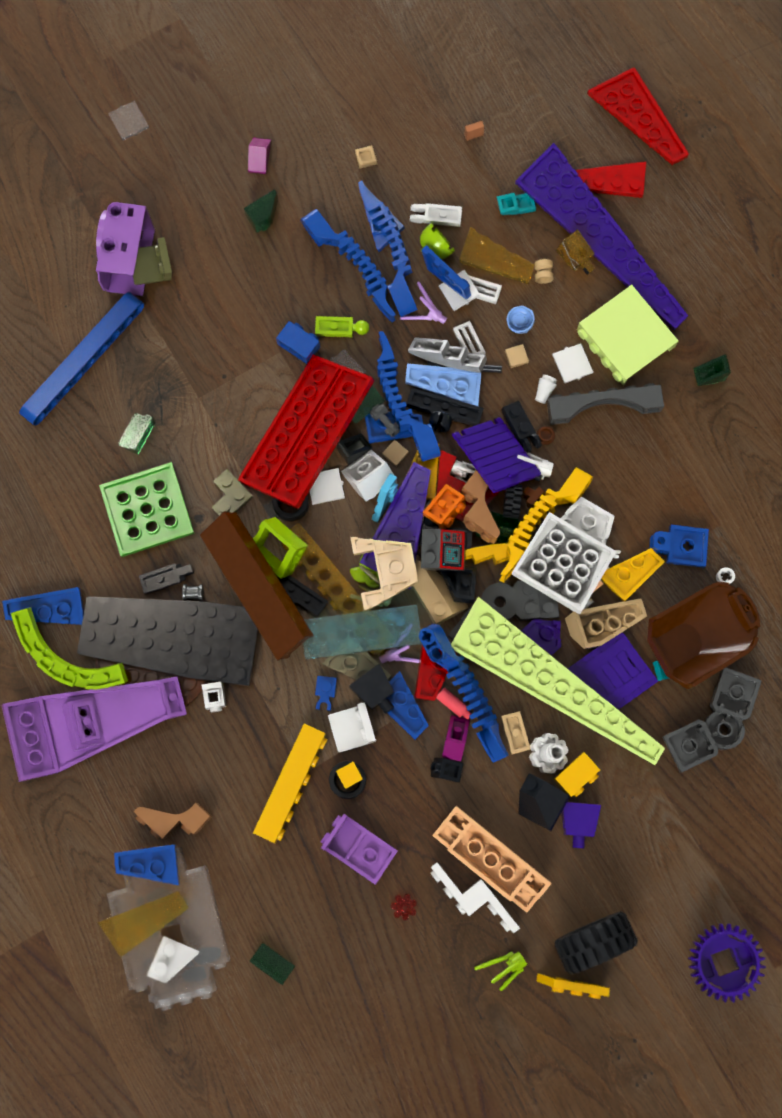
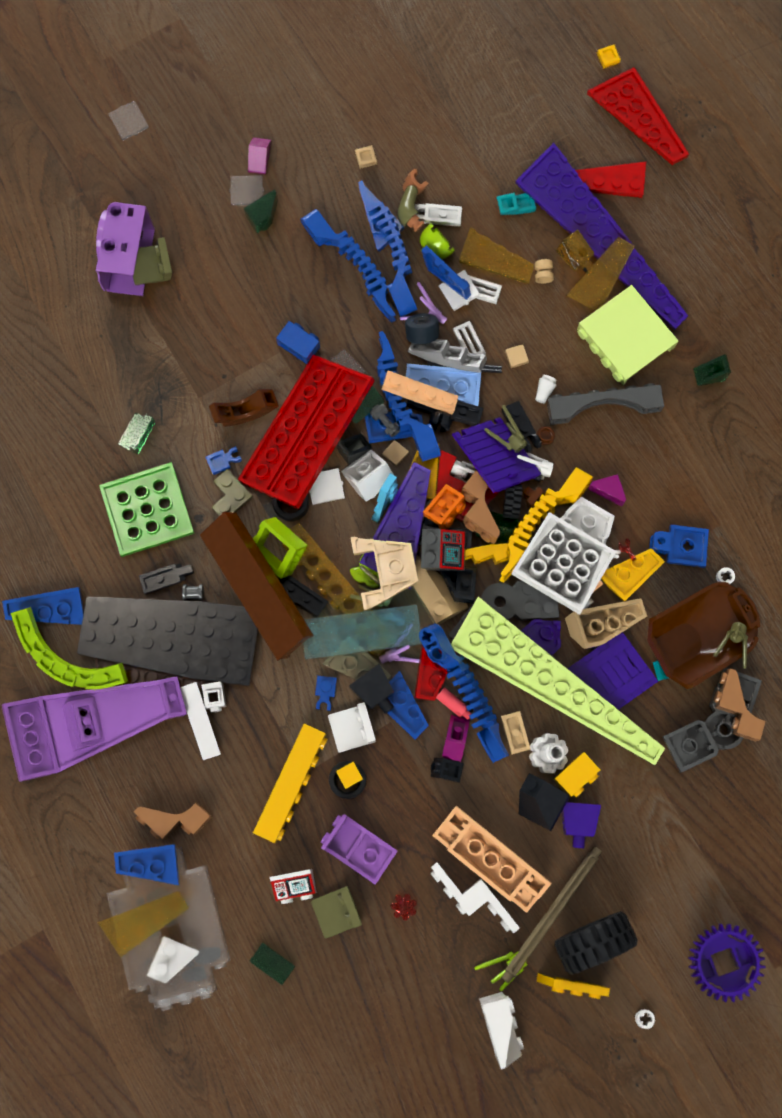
blue beam [19,292,144,426] -> none
lime plate [315,316,369,337] -> none
nougat tile [464,121,484,141] -> none
light blue hair [506,305,535,334] -> none
white piece [552,343,593,384] -> none
none -> white sticker [180,682,221,760]
none -> plate [206,446,242,475]
none -> reddish brown arch [209,389,279,426]
none -> clear piece [229,175,265,205]
none -> slope [270,869,317,904]
none -> olive bracket [311,886,362,939]
none -> light nougat plate [381,370,458,415]
none -> piece [397,169,428,233]
none -> black wheel [405,313,439,344]
none -> white slope [479,992,524,1069]
none -> olive plant [484,405,528,453]
none -> dark tan piece [501,847,602,983]
none -> clear yellow wing [566,237,635,311]
none -> magenta slope [588,474,626,507]
none -> yellow tile [597,45,621,69]
none -> clear red hand [618,539,637,561]
none -> white bush [635,1009,655,1029]
none -> olive plant [713,622,748,669]
none -> medium nougat arch [714,668,766,742]

